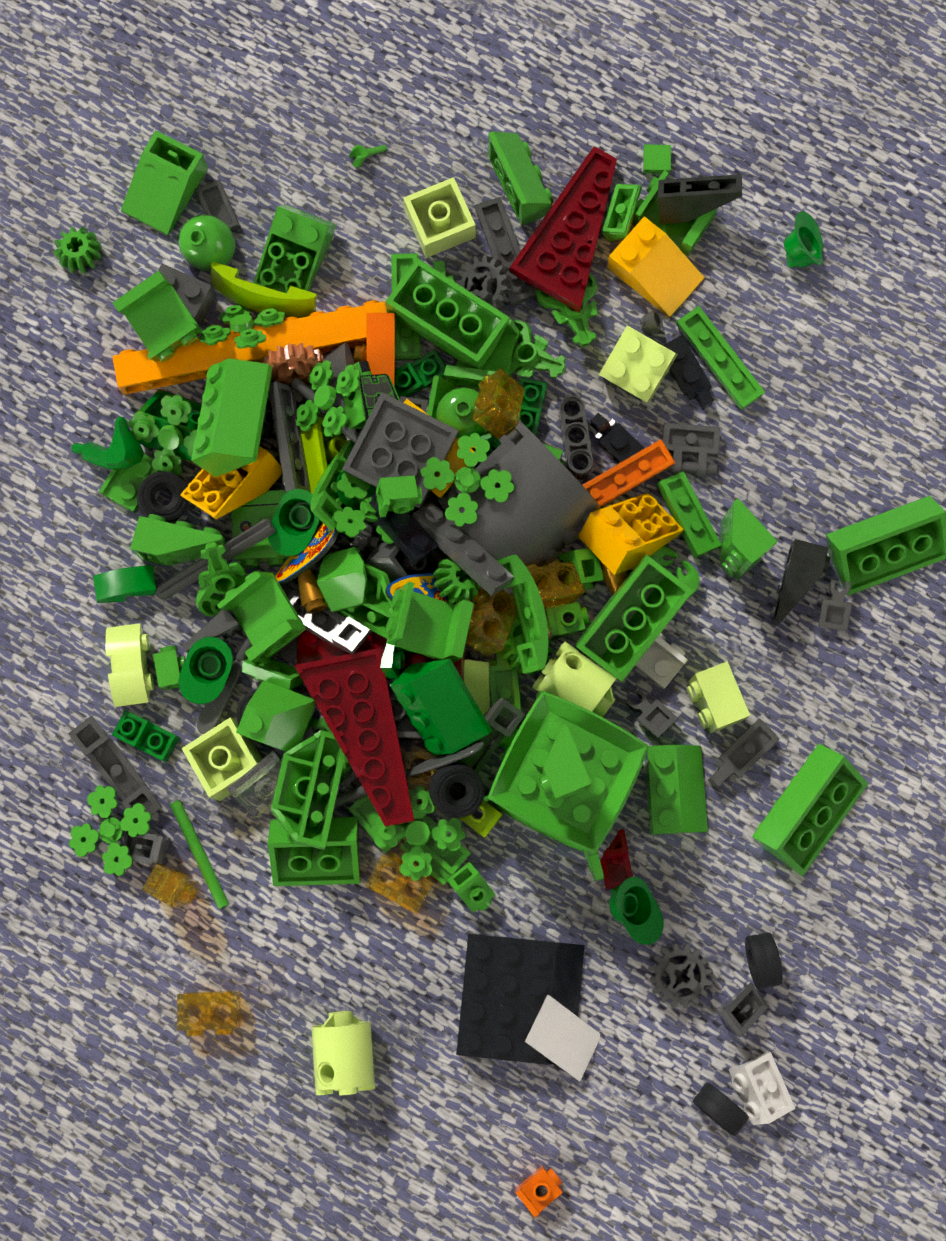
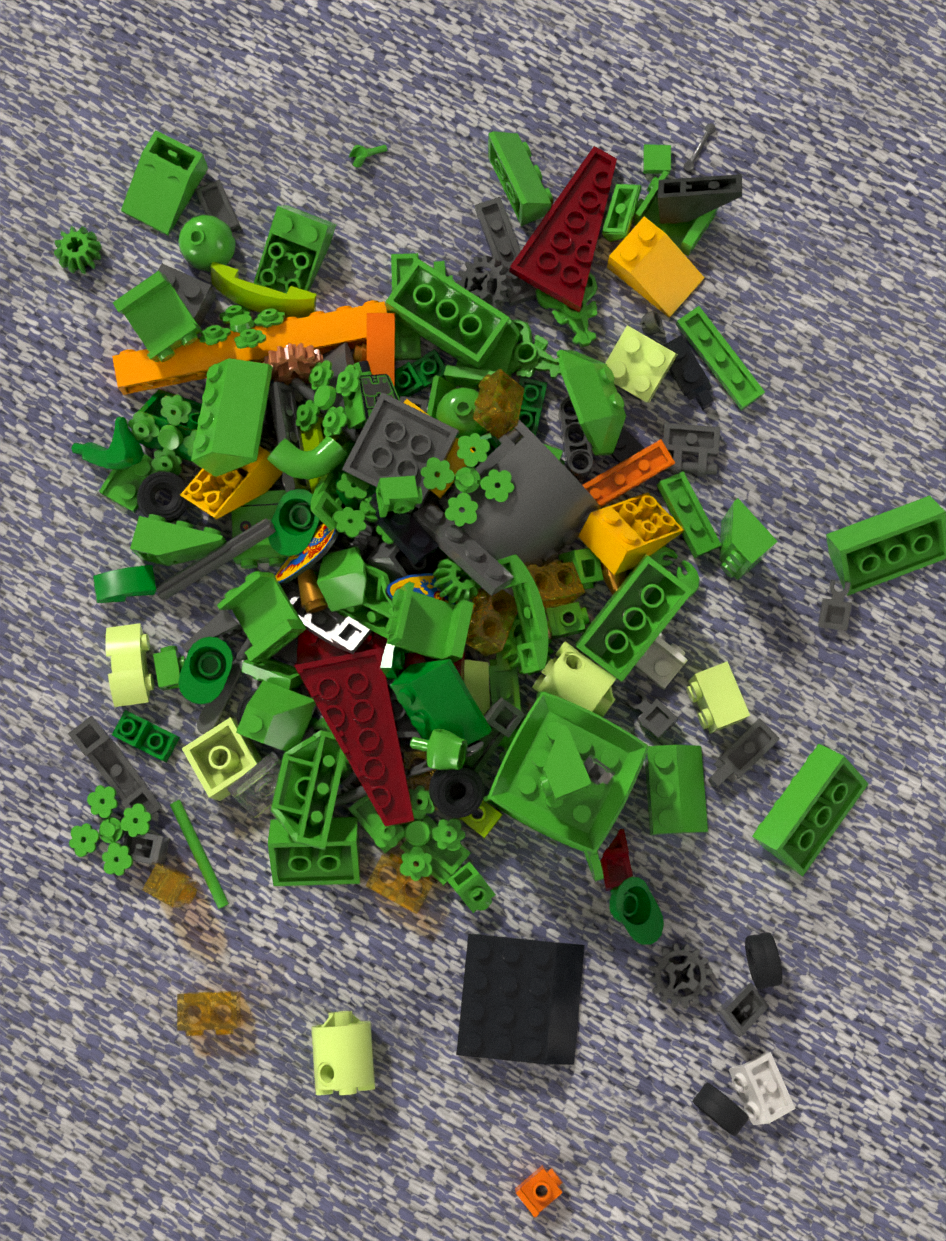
bright green animal [196,542,248,617] -> none
yellowish green brick [403,177,476,258] -> none
white sticker [525,995,600,1081] -> none
pearl dark grey slope [772,539,831,626] -> none
green piece [784,211,823,268] -> none
none -> bright green cylinder [267,436,348,480]
none -> bright green piece [410,729,467,770]
none -> bright green wedge [556,350,626,456]
none -> dark grey plate [583,754,615,785]
none -> dark grey hinge [683,123,716,172]

